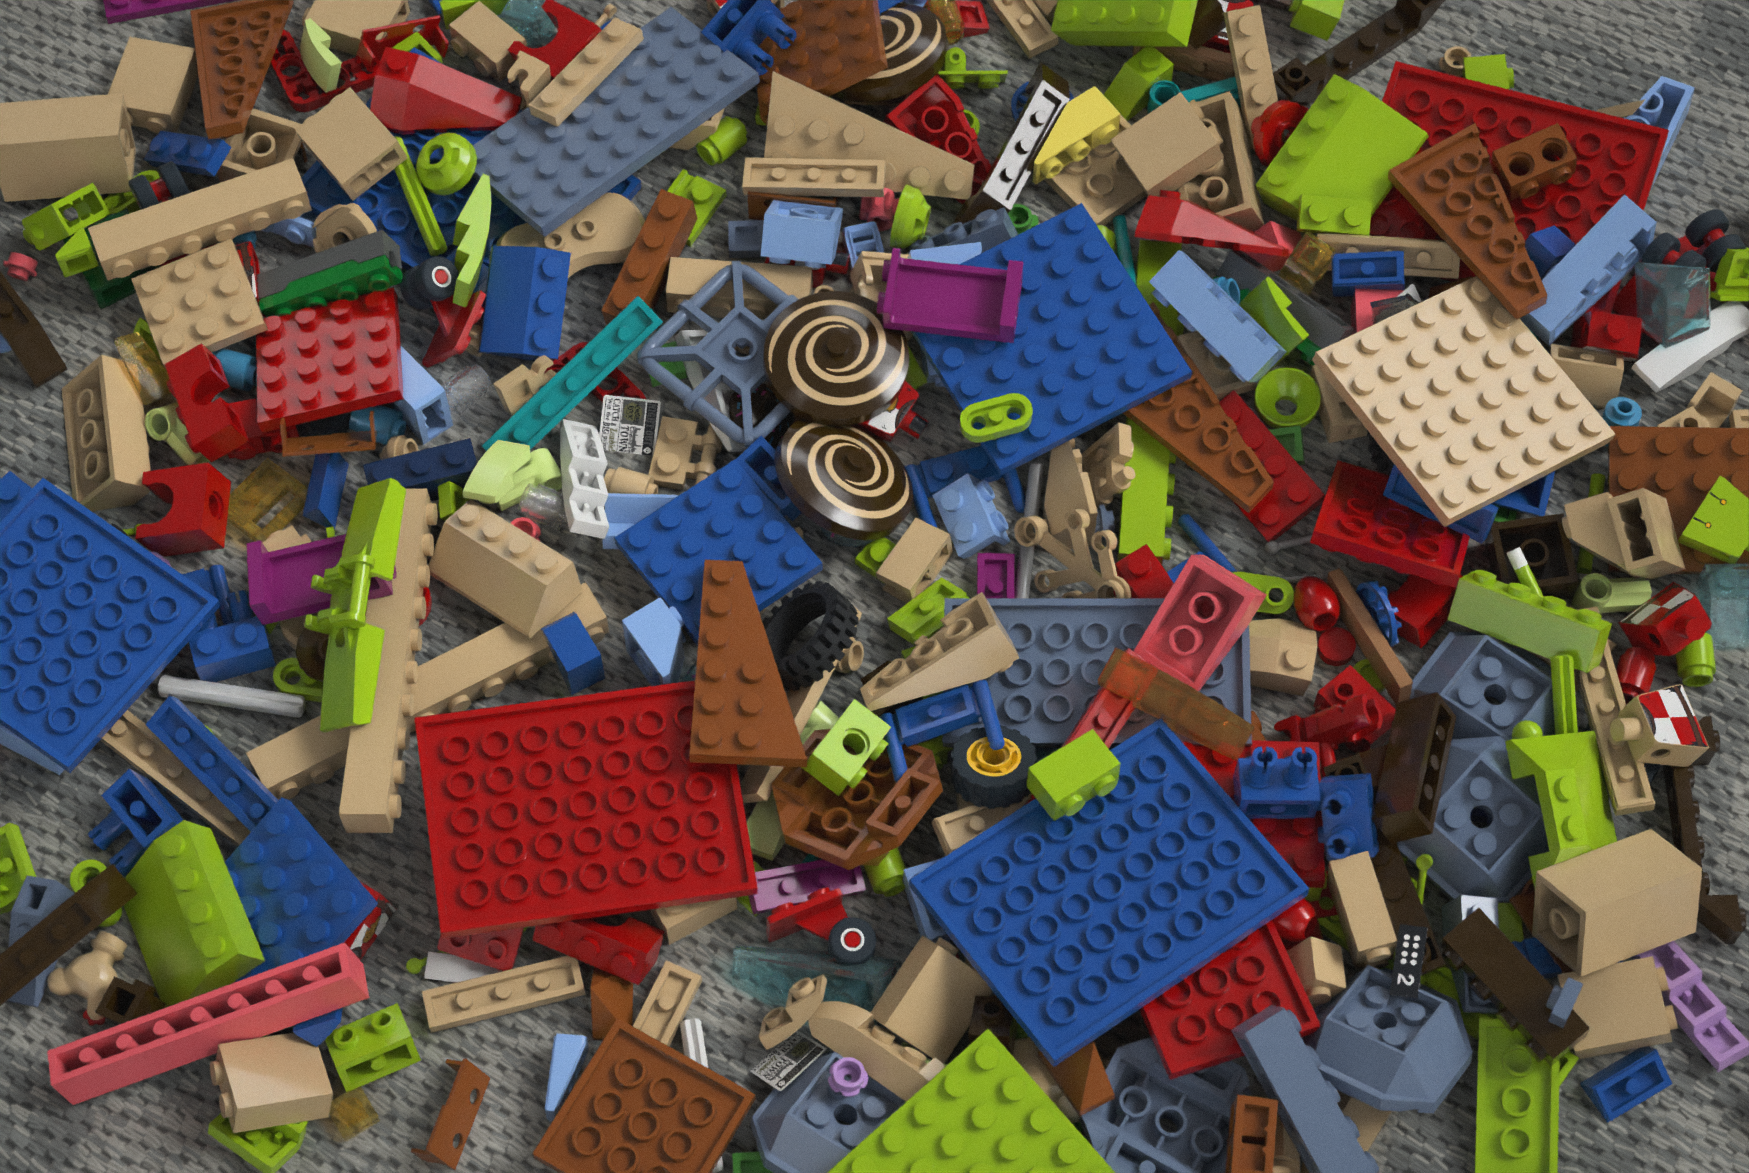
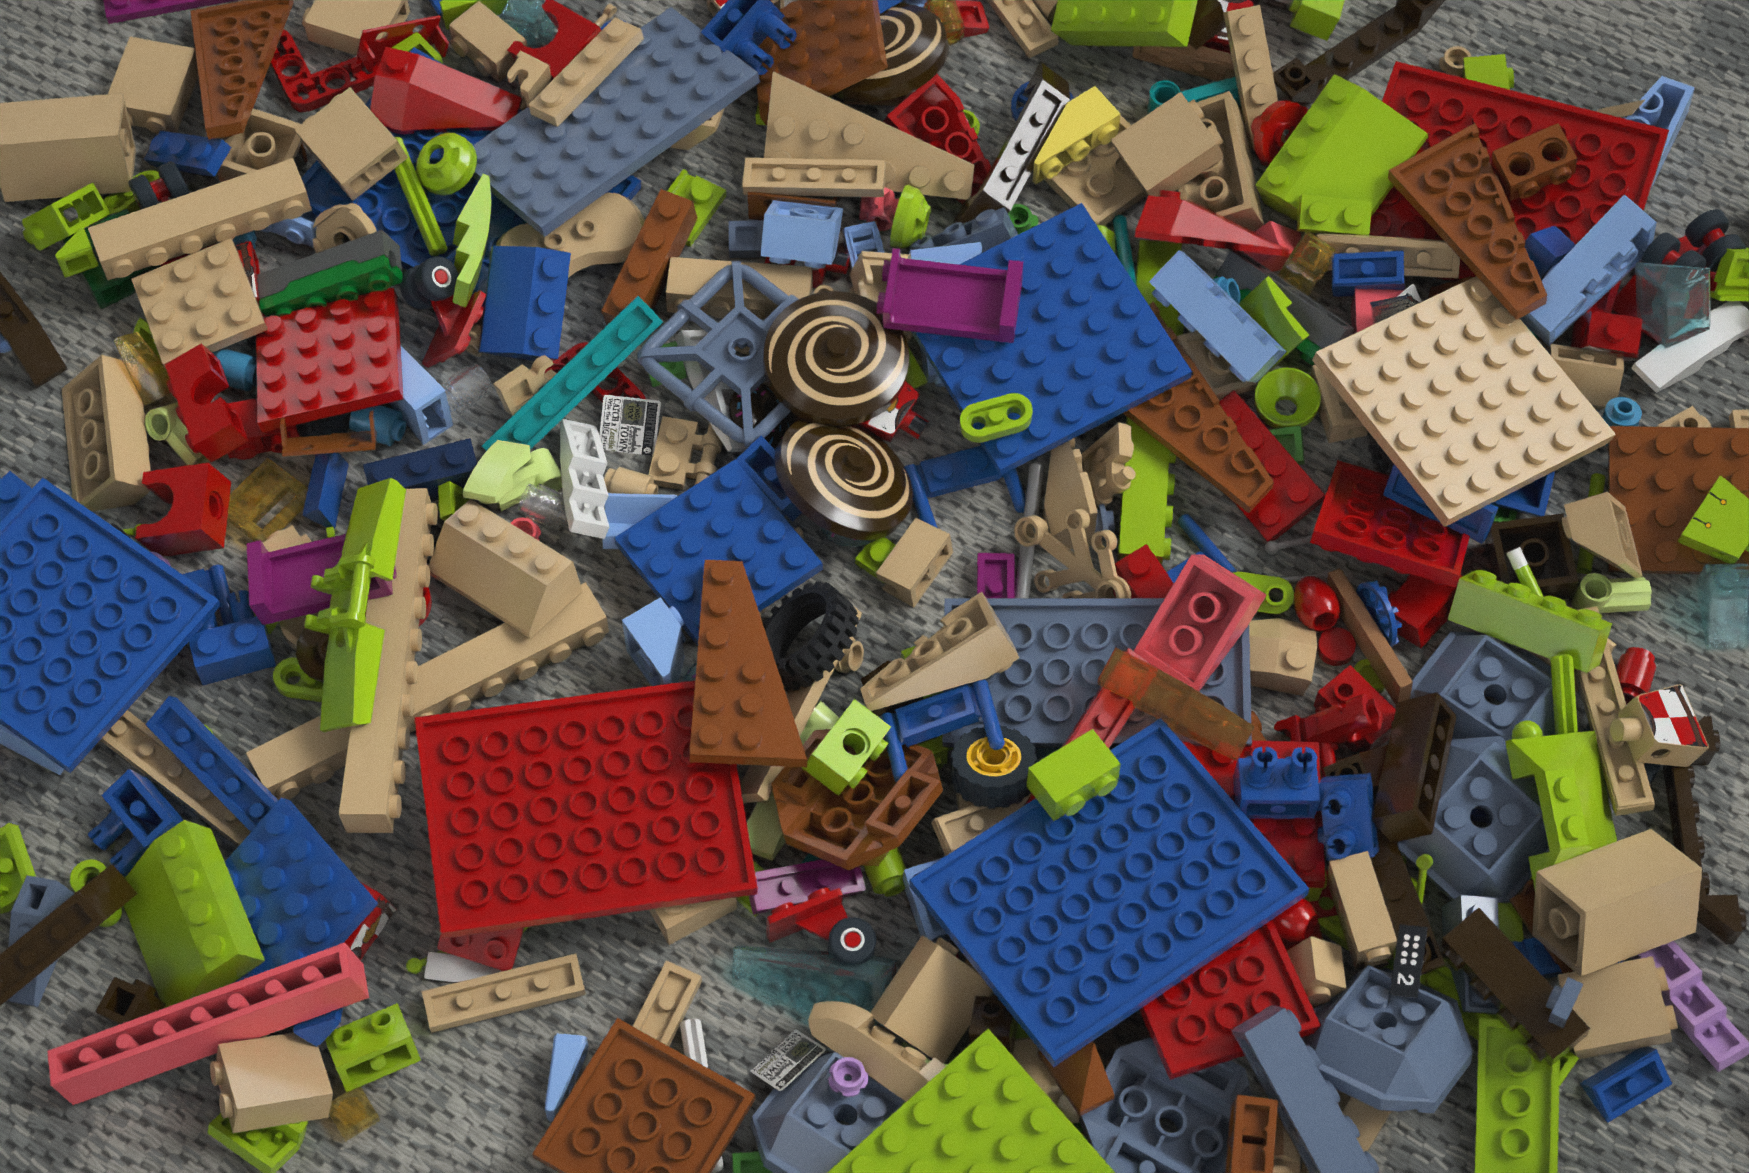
coral plate [3,252,38,281] -> none
tan animal [47,931,127,1026] -> none
white axle [157,675,306,718] -> none
yellowish green slope [300,18,342,93] -> none
tan plate [379,435,419,460] -> none
dark orange piece [410,1058,490,1170] -> none
red arch [532,916,665,985] -> none
blue slope [541,612,605,695] -> none
dark orange slope [590,967,634,1040] -> none
lime brick [696,116,747,166] -> none
tan slope [759,974,827,1050] -> none
lime plate [887,577,973,645] -> none
light blue bracket [932,473,1010,559] -> none
lime hinge [938,47,1008,89] -> none
lime slope [1104,46,1174,121] -> none
tan brick [1607,488,1686,580] -> none
red torso [1618,582,1712,656] -> none
lime brick [1675,633,1716,687] -> none
tan panel [1686,372,1743,428] -> none

